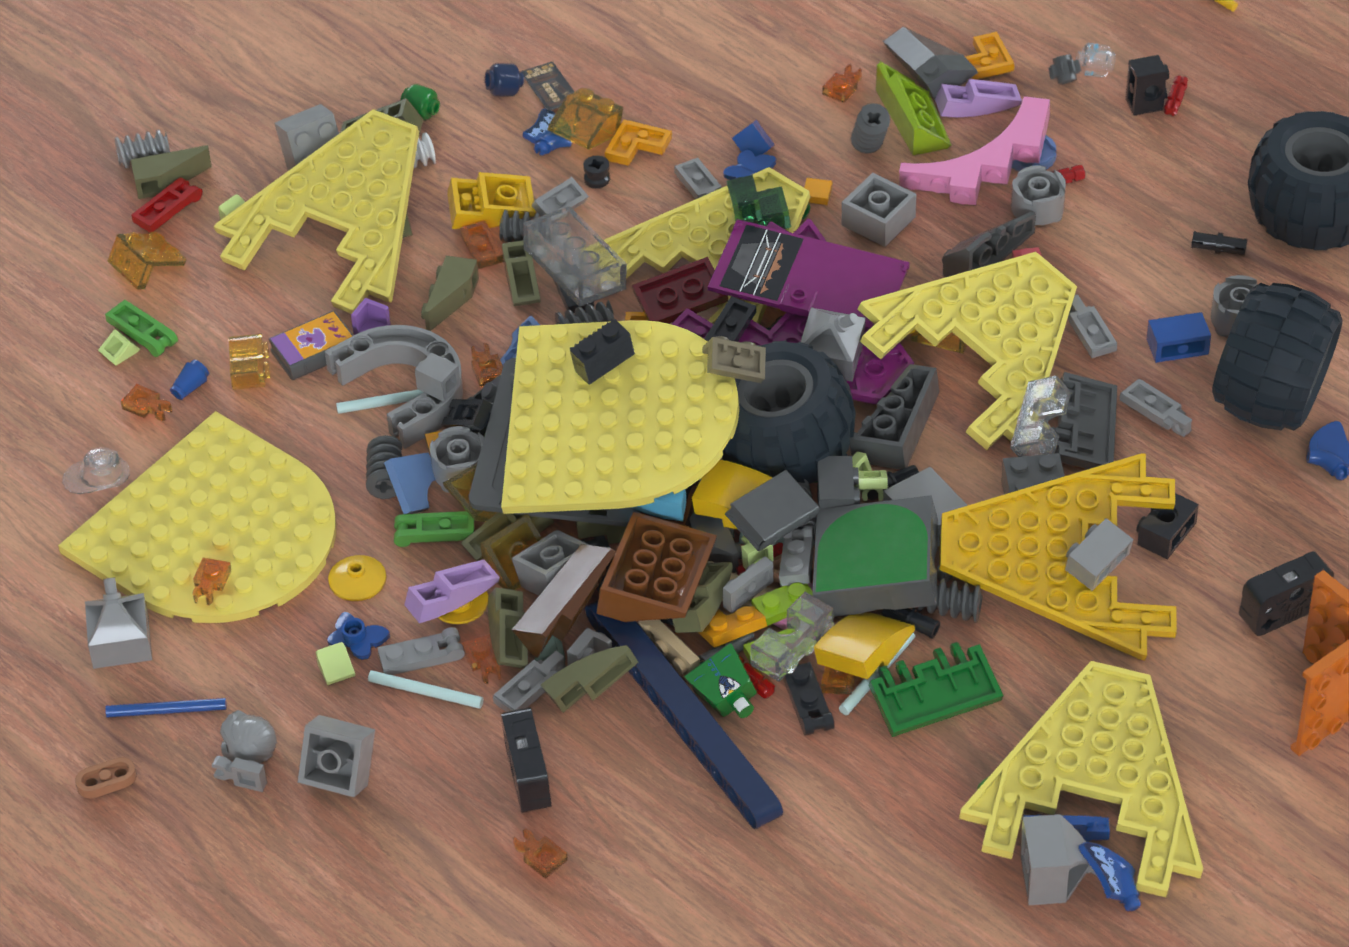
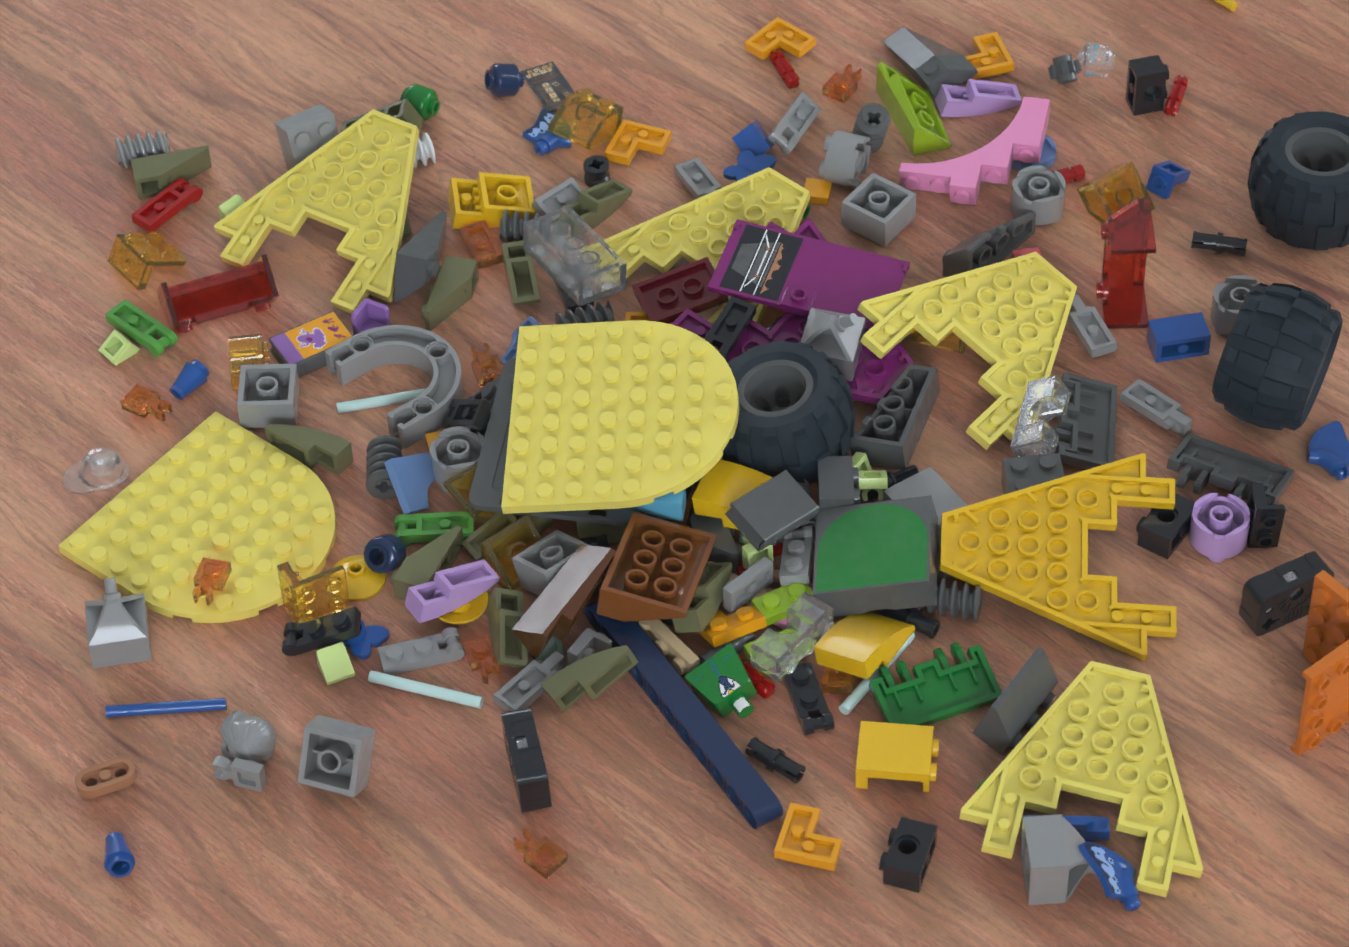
light grey brick [415,352,460,402] -> none
black brick [570,319,635,385] -> none
dark tan bracket [702,336,766,383] -> none
clear green brick [726,175,791,229] -> none
light grey brick [1065,518,1134,591] -> none
none -> blue cone [104,832,135,877]
none -> clear red windscreen [157,254,279,334]
none -> light grey brick [237,364,300,428]
none -> olive slope [265,424,354,475]
none -> clear yellow bracket [277,562,350,624]
none -> black plate [282,606,361,656]
none -> dark blue head [363,534,406,574]
none -> olive slope [391,526,464,601]
none -> dark grey wedge [394,211,447,302]
none -> olive slope [557,178,632,238]
none -> light orange plate [744,17,816,60]
none -> black pin [745,737,806,783]
none -> light grey plate [767,92,821,155]
none -> red axle [770,49,800,89]
none -> light orange plate [774,802,842,872]
none -> light grey brick [819,130,871,188]
none -> yellow panel [855,721,939,792]
none -> black brick [879,817,937,893]
none -> dark grey slope [972,646,1058,755]
none -> clear yellow slope [1077,161,1156,232]
none -> clear red windscreen [1096,197,1156,329]
none -> blue bracket [1146,161,1191,199]
none -> dark grey hinge [1167,433,1295,505]
none -> lavender brick [1189,493,1250,563]
none -> black bracket [1247,483,1286,548]

